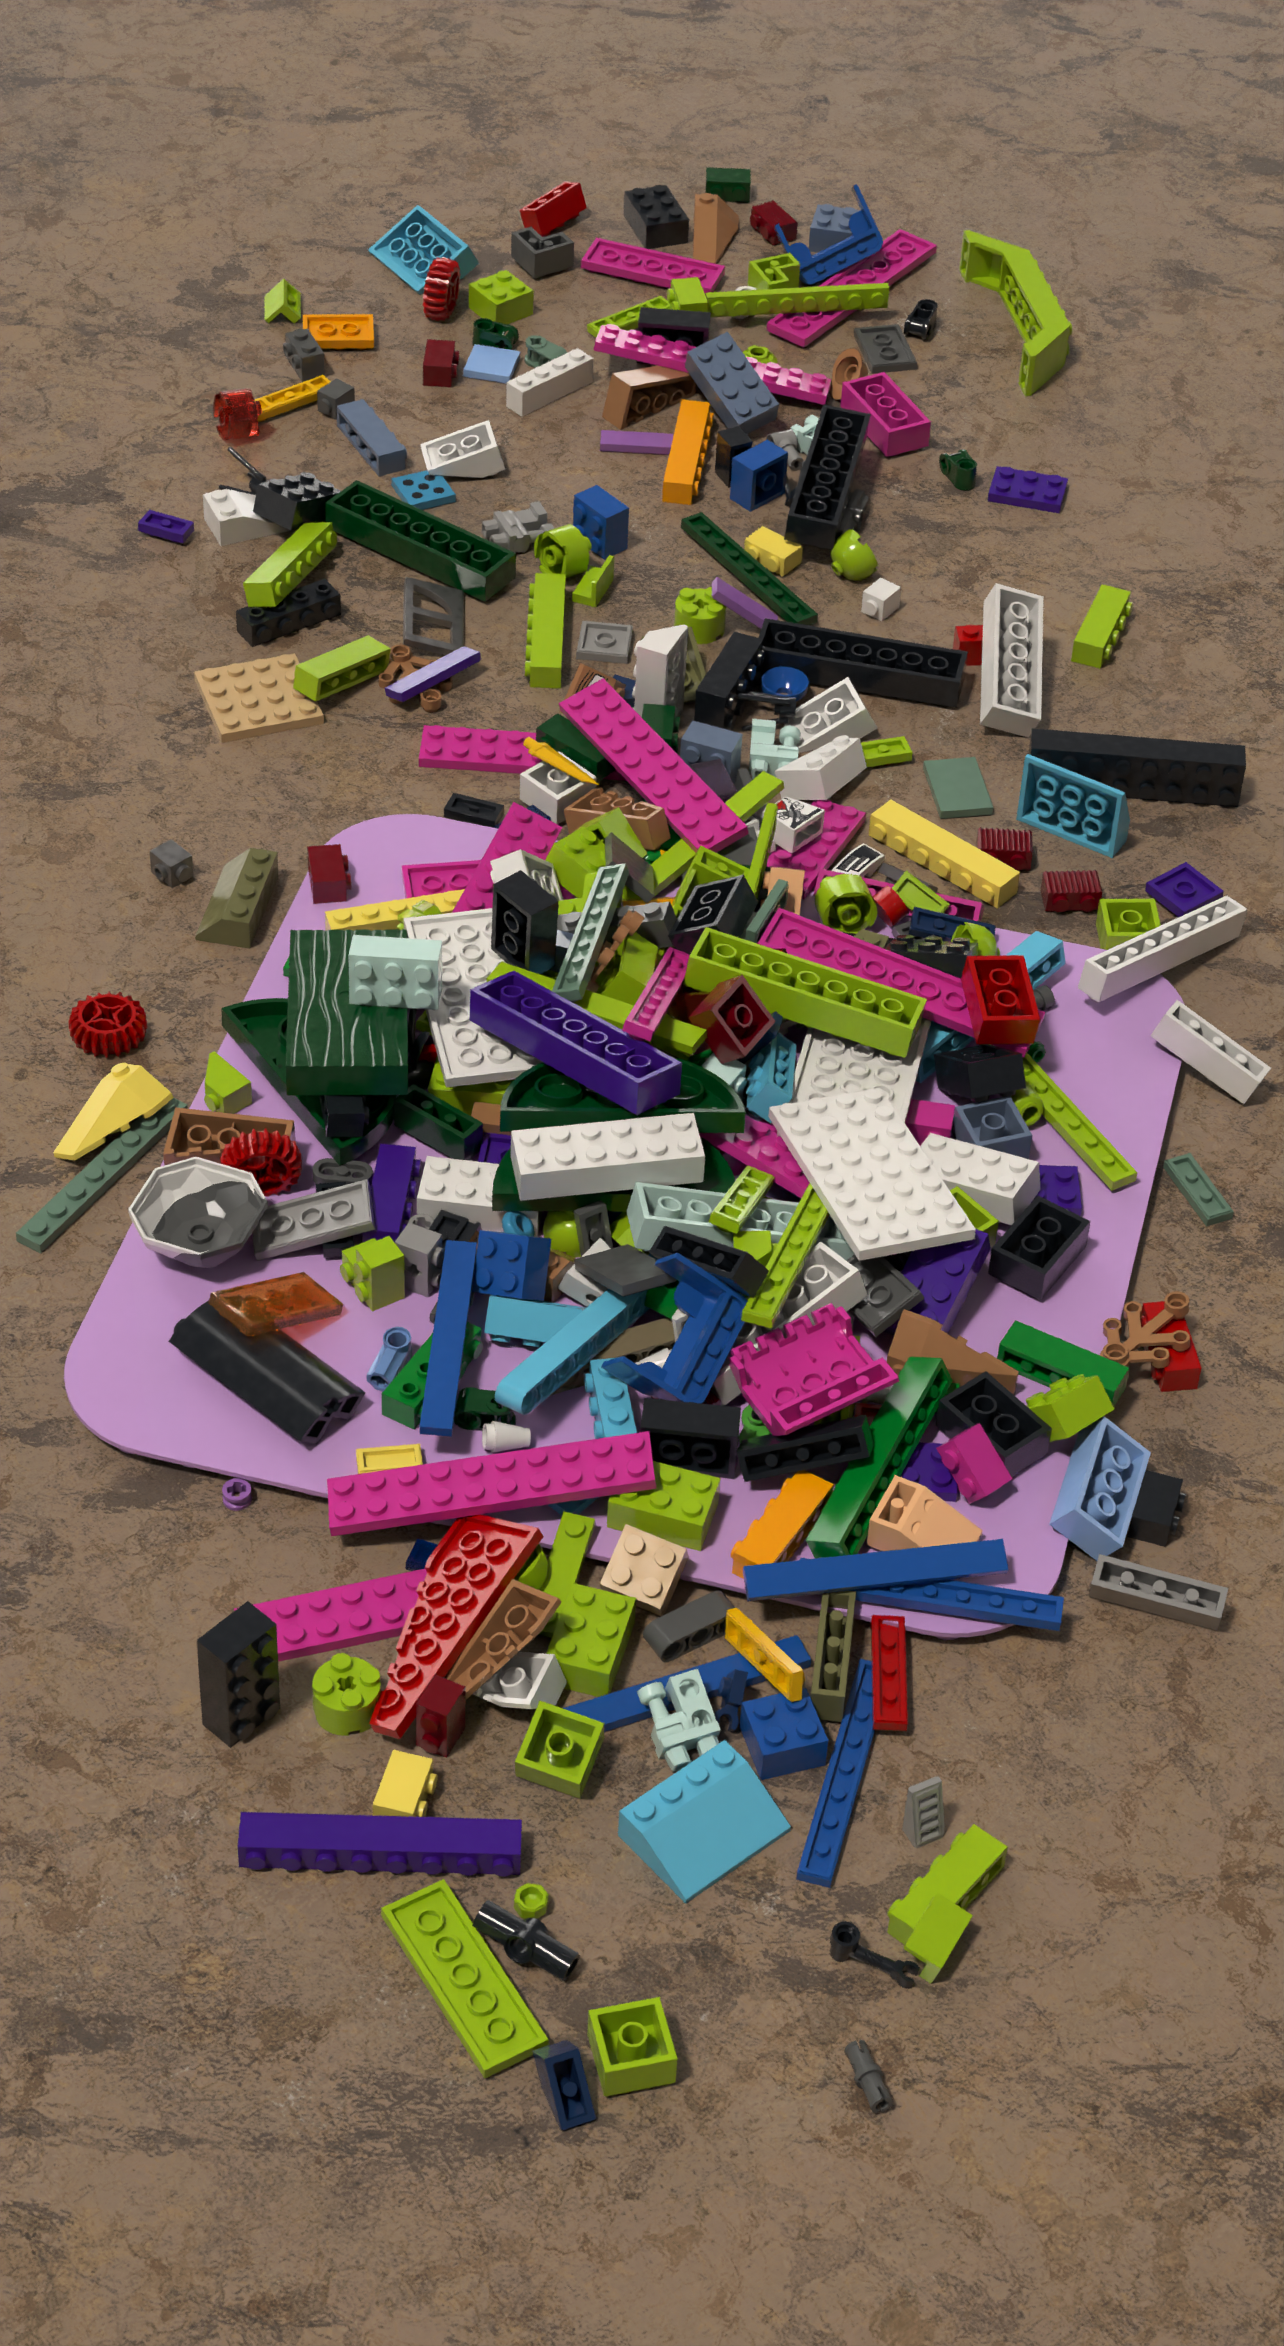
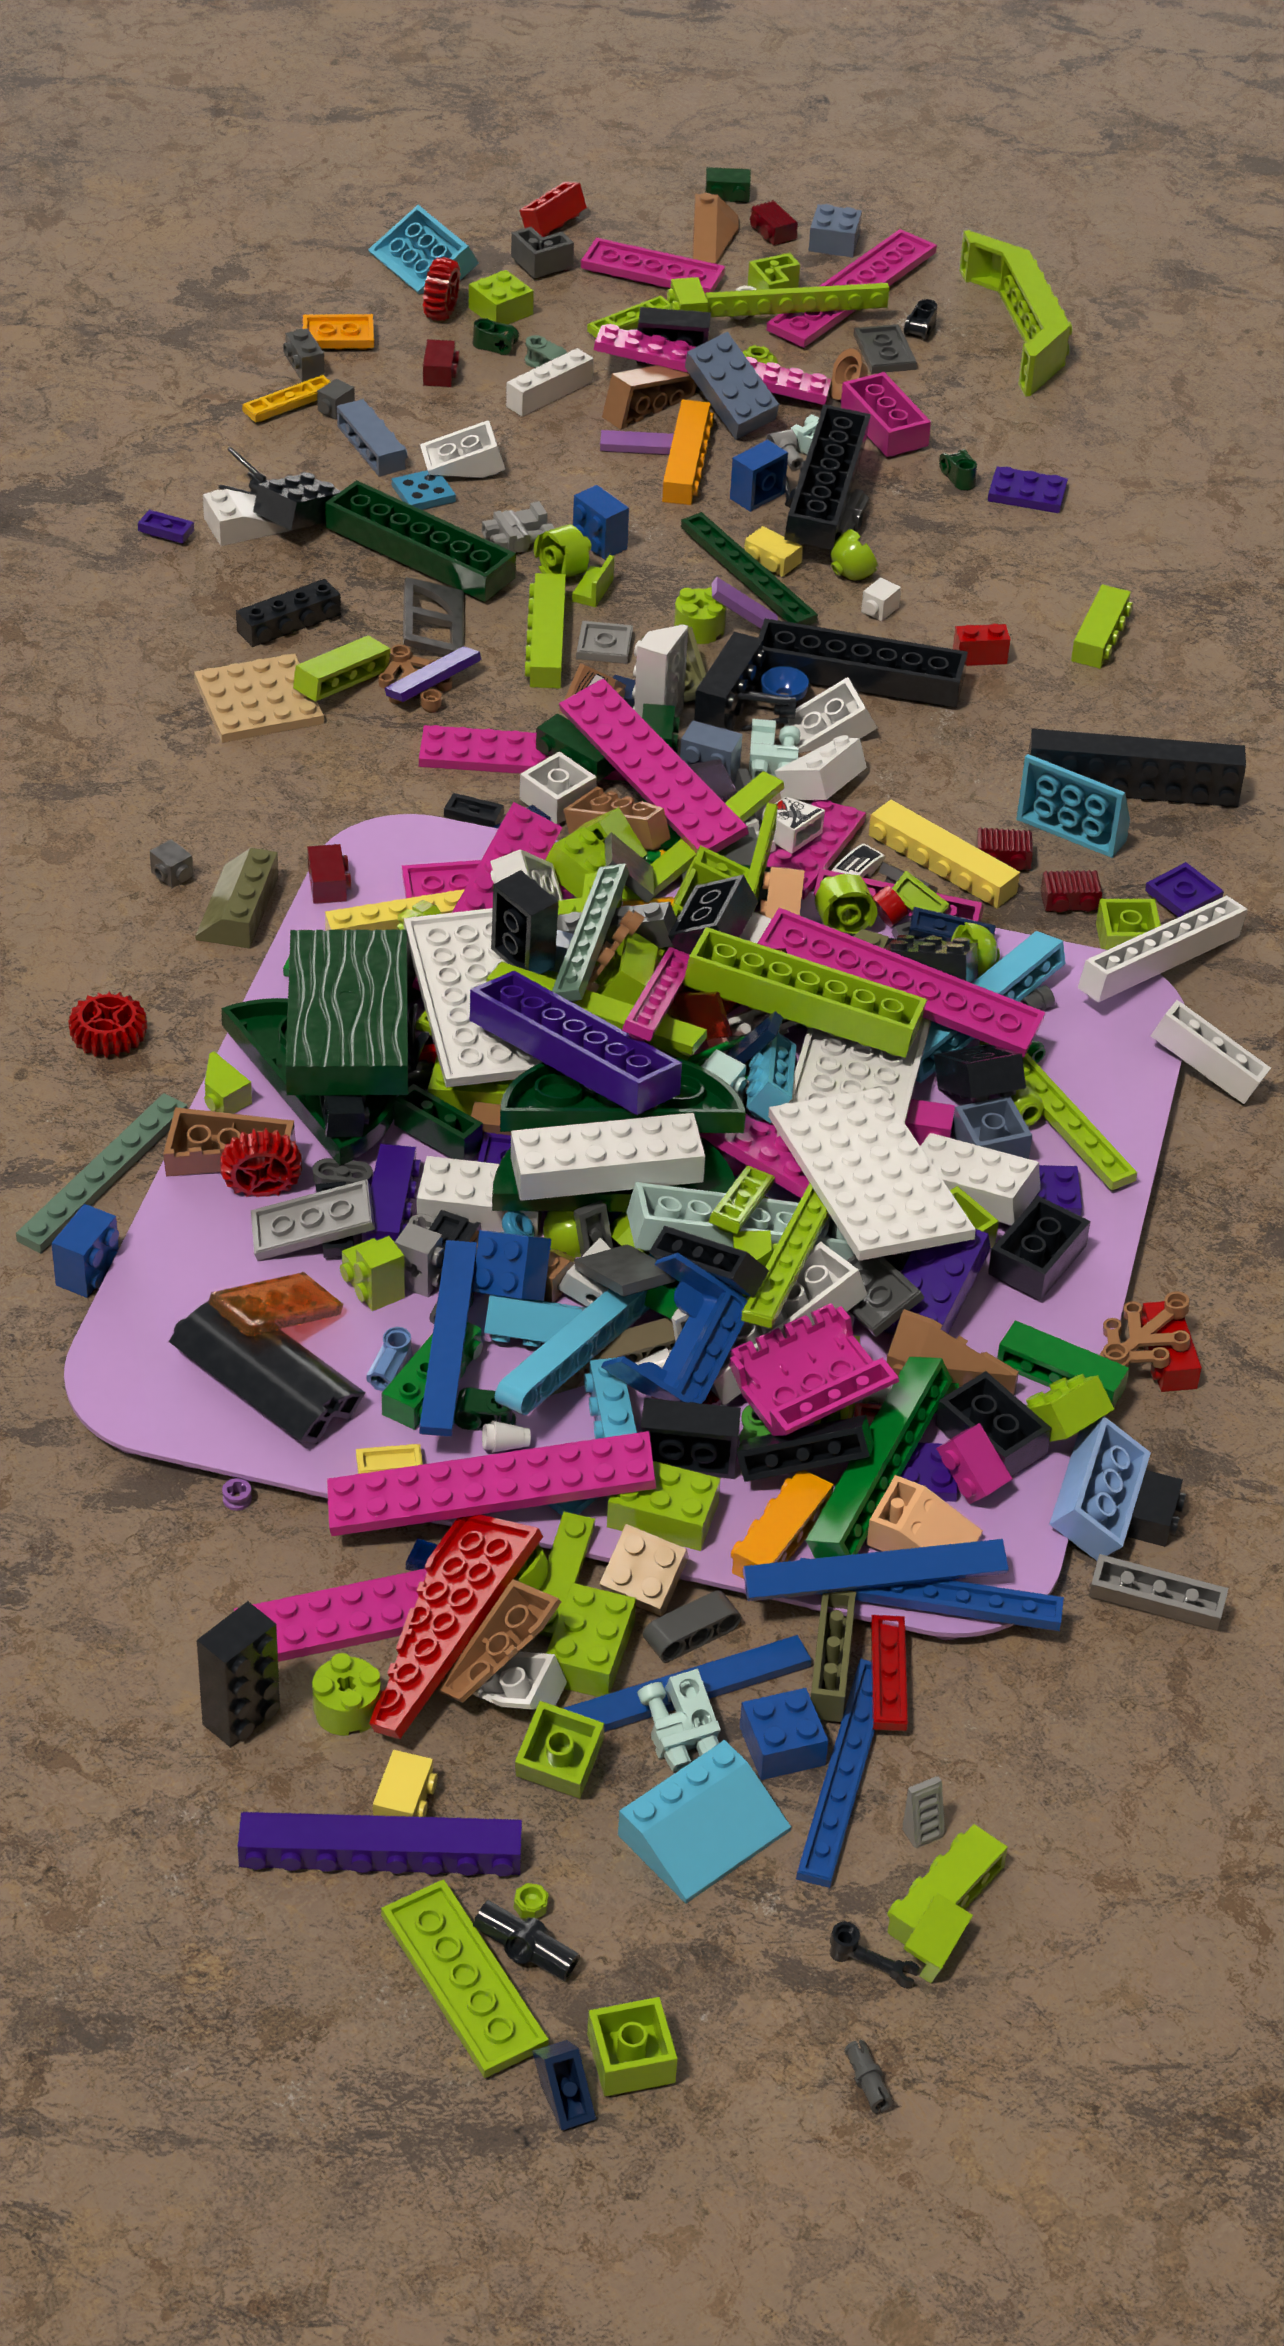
light yellow wedge [53,1063,174,1160] -> none
rock [128,1157,268,1268] -> none
clear red brick [213,388,261,440] -> none
lime brick [243,522,337,607] -> none
lime panel [265,279,301,324] -> none
light aqua brick [348,935,442,1010] -> none
dark red brick [416,1674,466,1758] -> none
light blue tile [463,344,520,384] -> none
yellow bar [523,737,599,785] -> none
black brick [623,185,689,249] -> none
dark red brick [688,975,776,1064] -> none
dark blue plate [714,1669,748,1732] -> none
black brick [715,426,753,488] -> none
yellow plate [725,1608,805,1702] -> none
sand green tile [746,879,789,943] -> none
blue windscreen [774,184,883,285] -> none
lime plate [861,736,913,767] -> none
sand green tile [923,757,993,819] -> none
red brick [961,955,1040,1044] -> none
white brick [980,583,1043,737] -> none
sand green tile [1163,1153,1234,1227] -> none
none -> blue brick [51,1204,119,1298]

